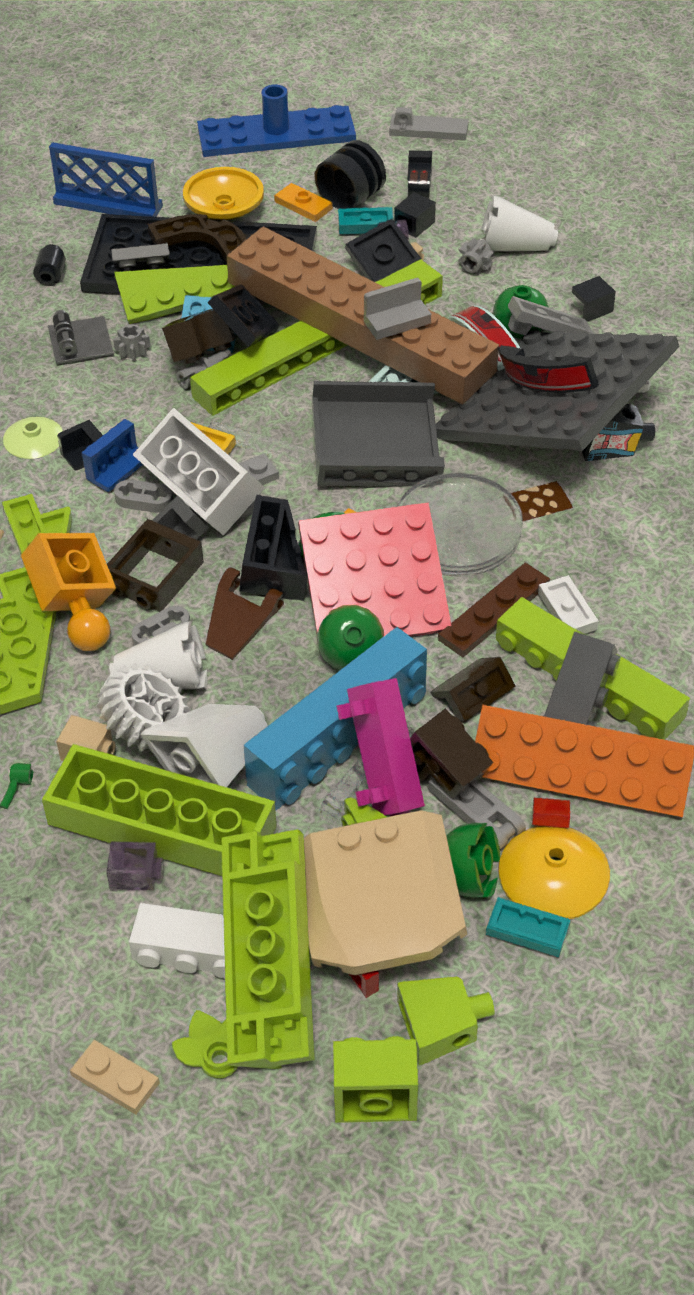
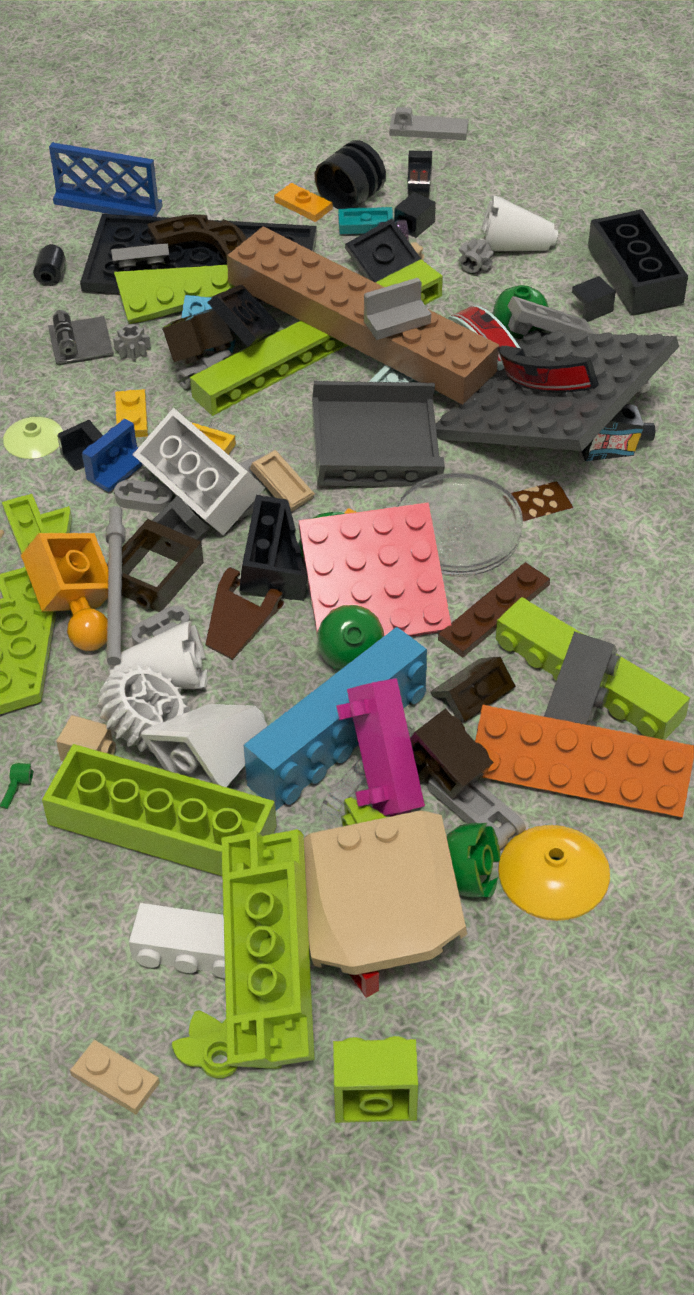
brick [106,841,164,892] -> none
yellow dish [183,167,264,220] -> none
blue plate [197,84,356,157] -> none
lime torso [397,976,495,1065] -> none
teal plate [486,897,571,957] -> none
red tile [532,797,570,828] -> none
white plate [538,575,599,634] -> none
none -> light grey bar [106,506,125,665]
none -> yellow plate [115,389,148,437]
none -> tan tile [250,450,315,512]
none -> black brick [588,209,688,315]

